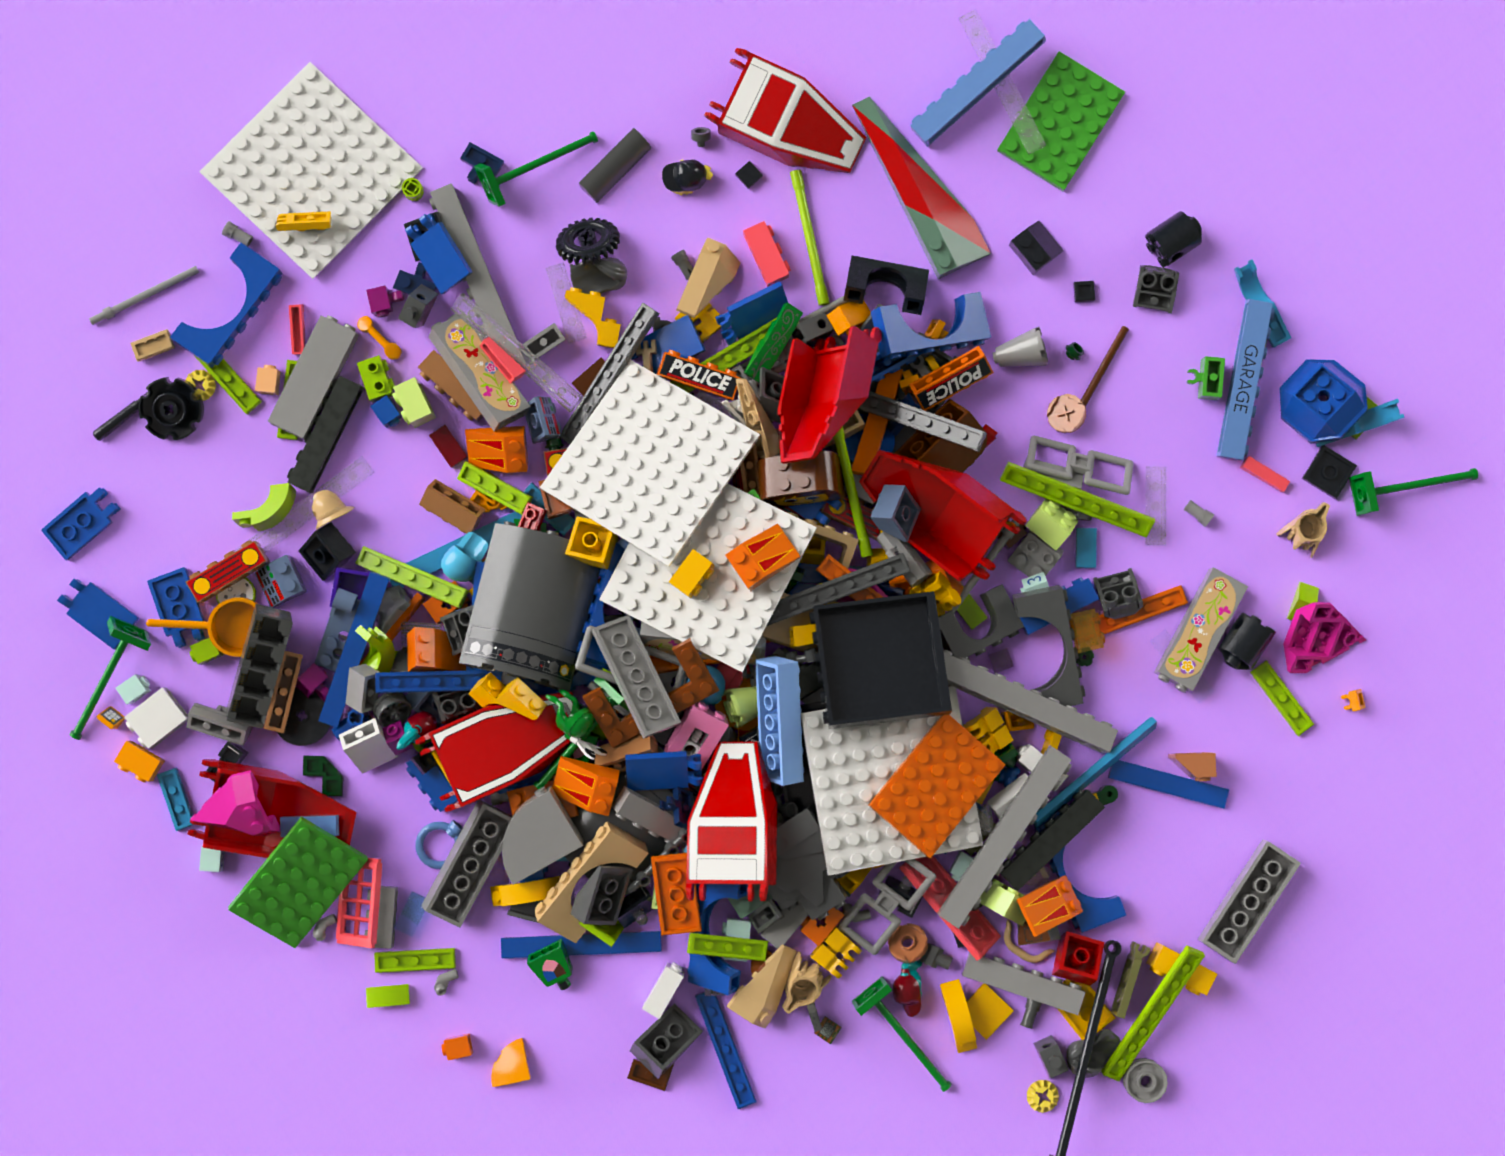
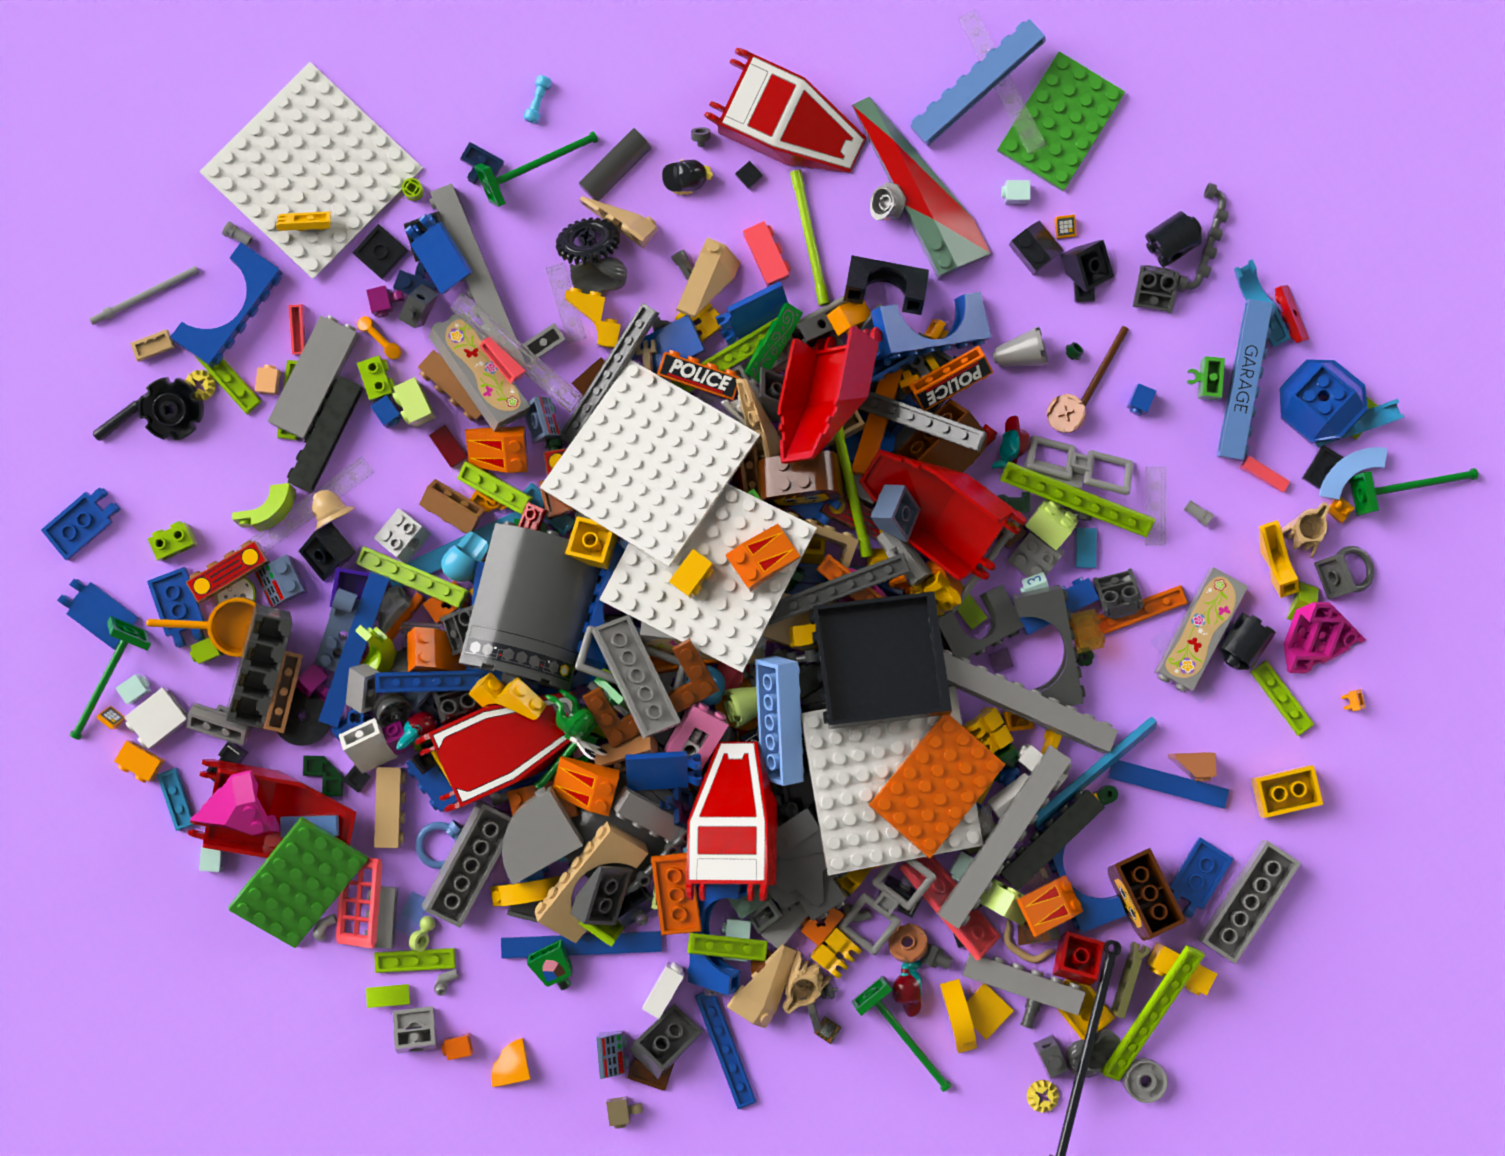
none -> lime brick [147,521,198,562]
none -> black tile [342,765,371,792]
none -> black tile [352,224,408,280]
none -> light grey brick [374,507,431,564]
none -> tan brick [374,767,407,848]
none -> light grey brick [393,1006,438,1054]
none -> yellowish green plate [409,916,436,952]
none -> medium azure piece [523,75,552,124]
none -> tan wedge [579,196,658,249]
none -> sand blue slope [596,1030,629,1079]
none -> dark tan brick [606,1096,643,1129]
none -> dark grey hair [820,983,838,999]
none -> light grey hat [870,182,906,221]
none -> hair [992,415,1030,469]
none -> clear green leg [998,492,1030,513]
none -> light aqua brick [1001,180,1030,204]
none -> slope [1054,214,1076,239]
none -> black slope [1060,239,1114,291]
none -> reddish brown brick [1107,848,1187,941]
none -> blue brick [1126,383,1157,416]
none -> blue tile [1169,837,1234,918]
none -> dark grey bar [1177,182,1229,292]
none -> yellow brick [1250,765,1323,818]
none -> yellow arch [1259,520,1299,598]
none -> red tile [1275,285,1309,343]
none -> dark grey tile [1314,546,1375,599]
none -> light blue tile [1318,447,1388,500]
none -> light orange tile [1328,496,1355,524]

